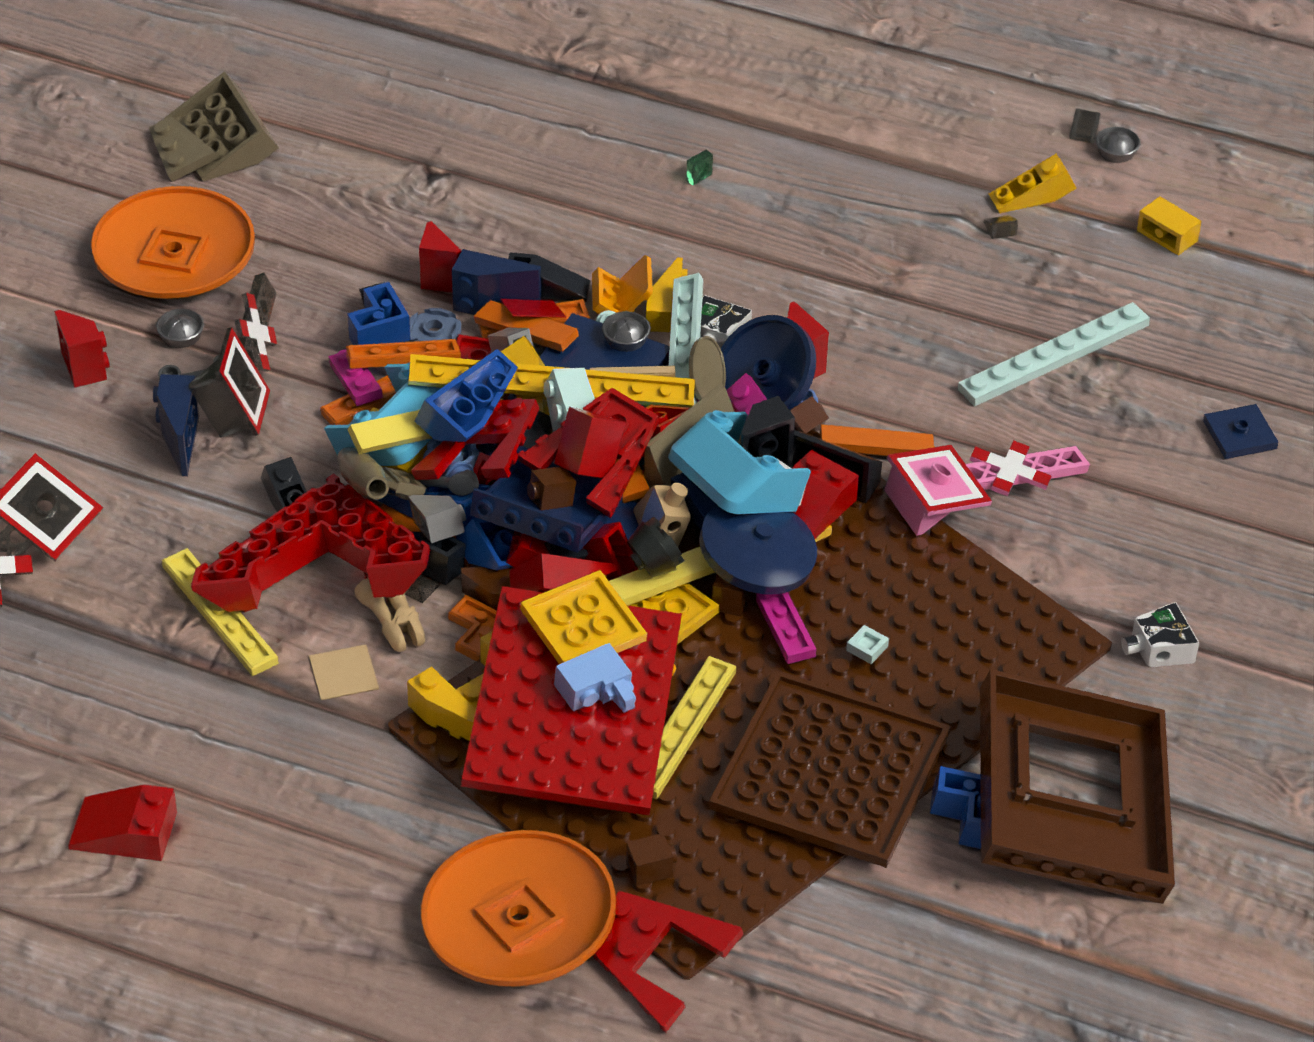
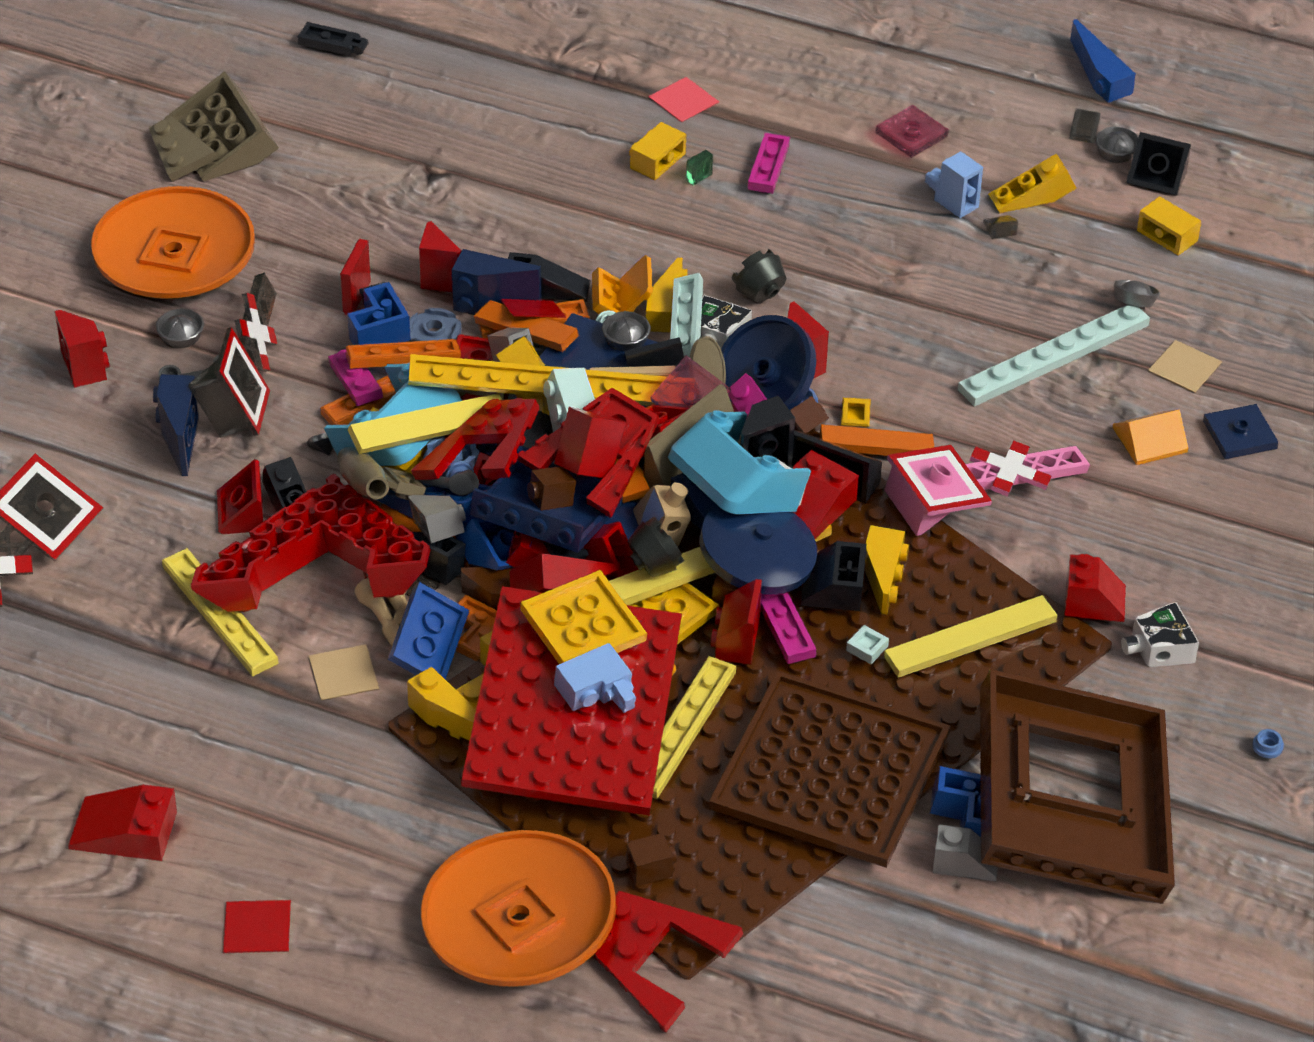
blue wedge [415,349,518,442] -> none
none -> red slope [217,459,264,534]
none -> red piece [223,900,291,953]
none -> black hinge [297,22,369,56]
none -> black slope [306,432,333,456]
none -> red tile [340,239,371,315]
none -> blue plate [387,582,470,680]
none -> black slope [624,337,687,373]
none -> yellow brick [629,122,686,180]
none -> coral piece [648,77,719,122]
none -> clear pink plate [650,355,731,408]
none -> red slope [711,579,762,665]
none -> pearl dark grey cone [732,249,787,303]
none -> dark pink plate [748,133,790,194]
none -> black slope [801,541,867,611]
none -> yellow slope [841,398,871,427]
none -> yellow slope [865,525,909,615]
none -> clear pink plate [875,105,949,158]
none -> light yellow tile [884,595,1057,678]
none -> light blue hinge [925,151,983,218]
none -> light grey slope [933,825,998,882]
none -> red slope [1065,554,1126,622]
none -> blue slope [1070,19,1136,103]
none -> light orange slope [1112,409,1189,465]
none -> flat silver hat [1114,280,1160,307]
none -> black slope [1126,132,1191,195]
none -> tan piece [1148,340,1222,393]
none -> medium blue plate [1252,729,1284,758]

